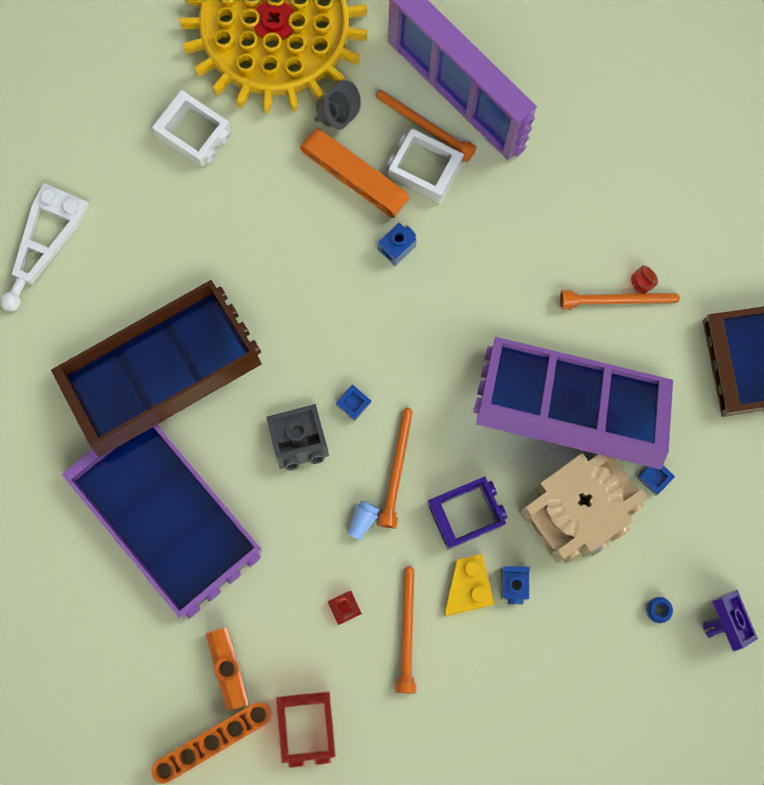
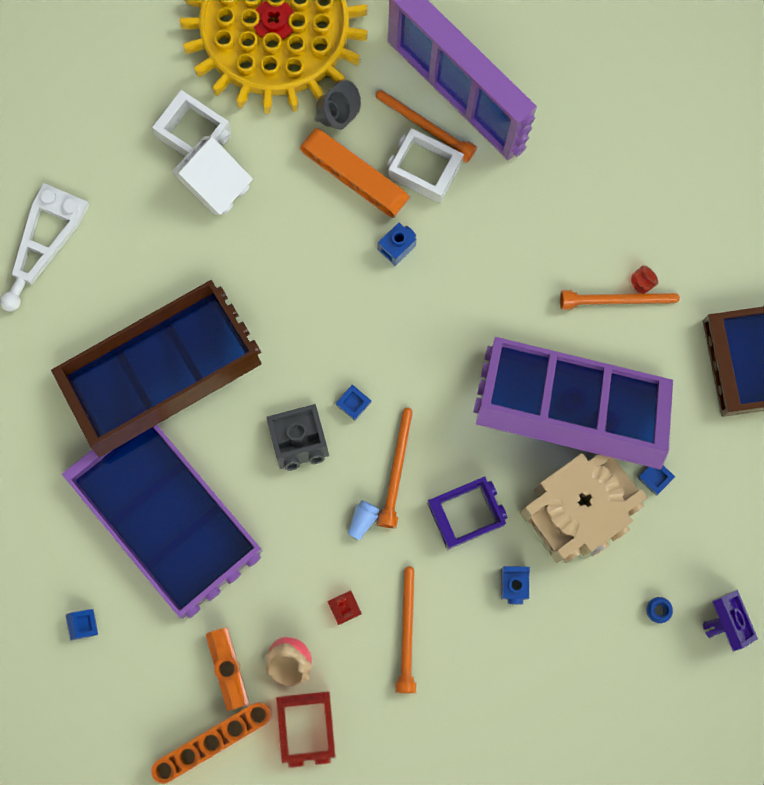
yellow wing [445,554,495,616] -> none
none -> blue plate [65,609,98,641]
none -> white brick [172,136,253,215]
none -> tan hair [264,637,312,687]

